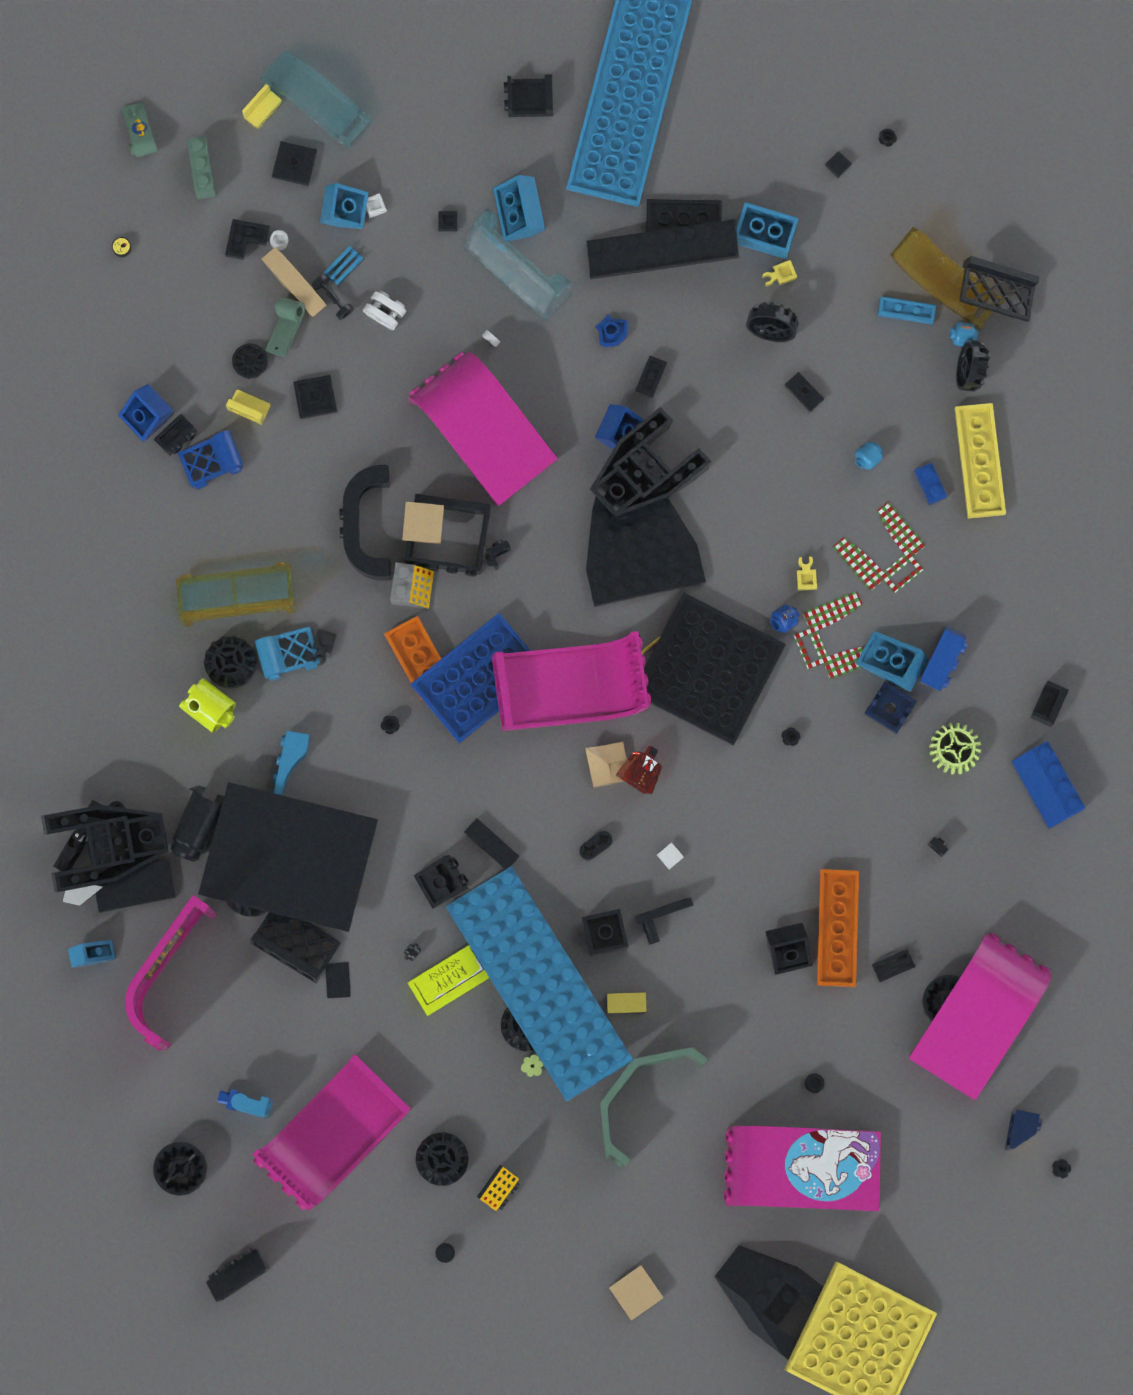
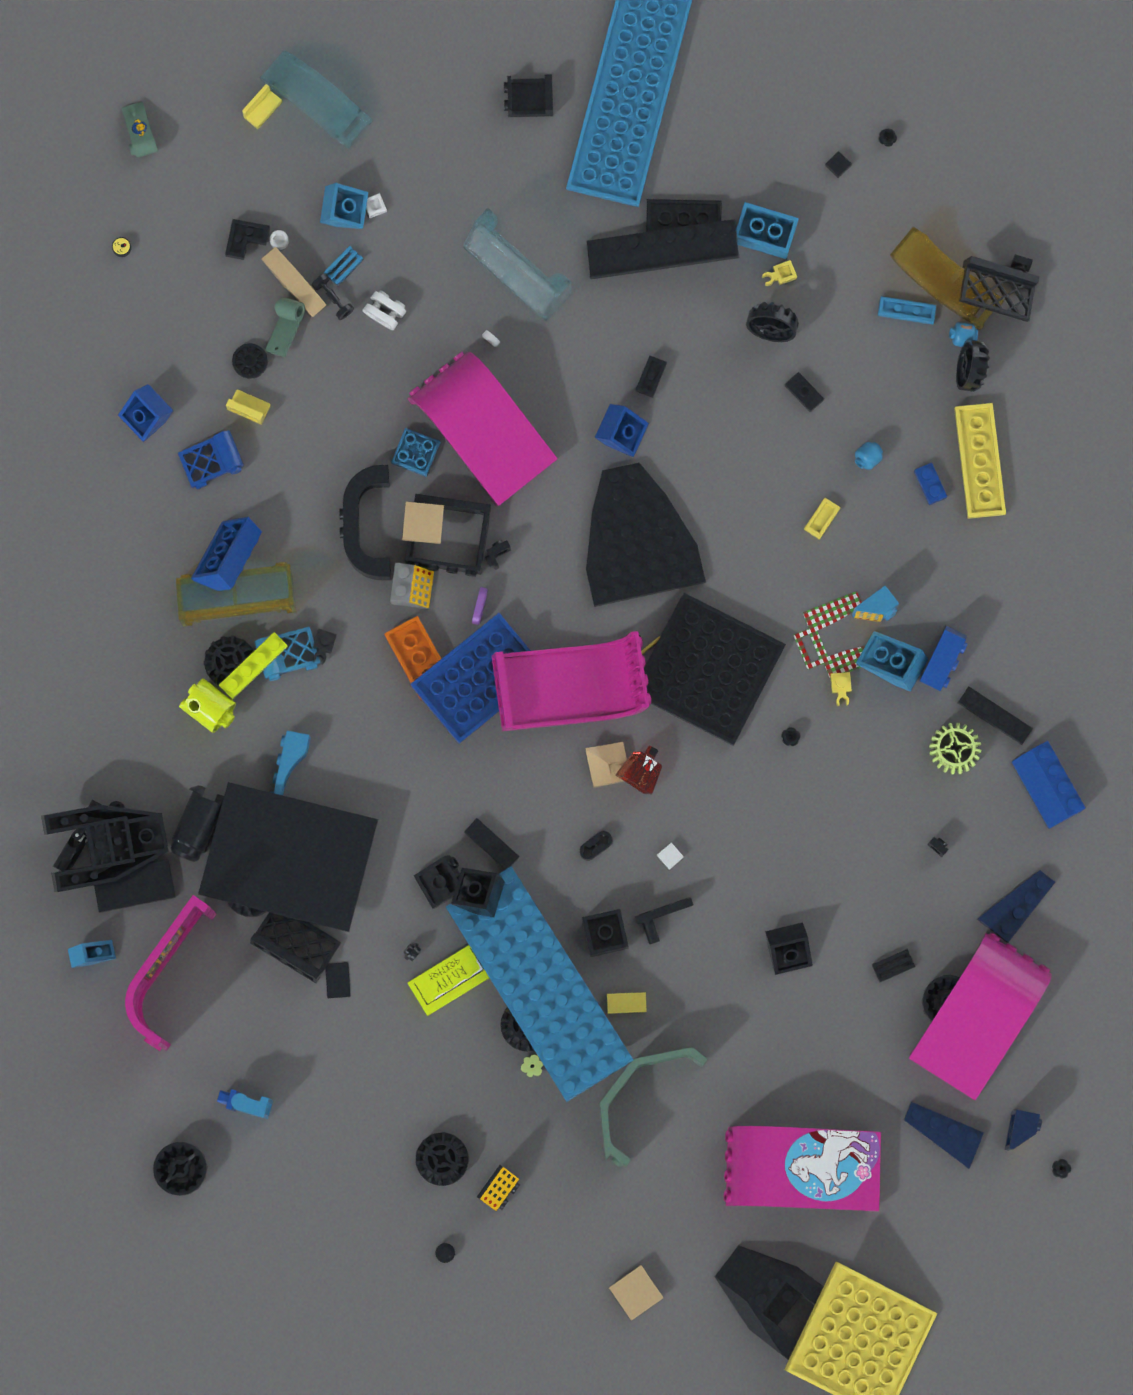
white sticker [63,885,102,906] -> none
black bracket [154,414,197,456] -> none
sand green brick [187,136,216,199] -> none
black slope [206,1248,270,1302] -> none
dark pink panel [252,1054,411,1211] -> none
black plate [272,141,317,186] -> none
black tile [293,375,337,419] -> none
black plate [381,716,400,734] -> none
black tile [438,211,457,232] -> none
dark azure slope [493,175,545,242] -> none
black wedge [590,407,712,517] -> none
blue animal [595,315,628,347] -> none
blue head [770,604,799,633] -> none
light yellow plate [796,557,817,591] -> none
black plate [805,1073,825,1093] -> none
orange plate [817,869,859,987] -> none
piece [832,501,926,593] -> none
dark blue piece [864,681,917,734] -> none
black panel [1030,681,1069,727] -> none
none -> blue slope [191,517,262,591]
none -> neon yellow plate [219,632,288,700]
none -> dark azure tile [391,428,441,477]
none -> black slope [451,868,505,917]
none -> medium lavender tile [472,587,488,625]
none -> light yellow tile [804,498,841,540]
none -> light yellow plate [830,672,852,706]
none -> dark azure slope [852,586,899,622]
none -> dark blue wing [904,1102,984,1169]
none -> black plate [958,686,1033,745]
none -> dark blue wing [977,870,1055,943]
none -> black plate [1011,254,1033,272]

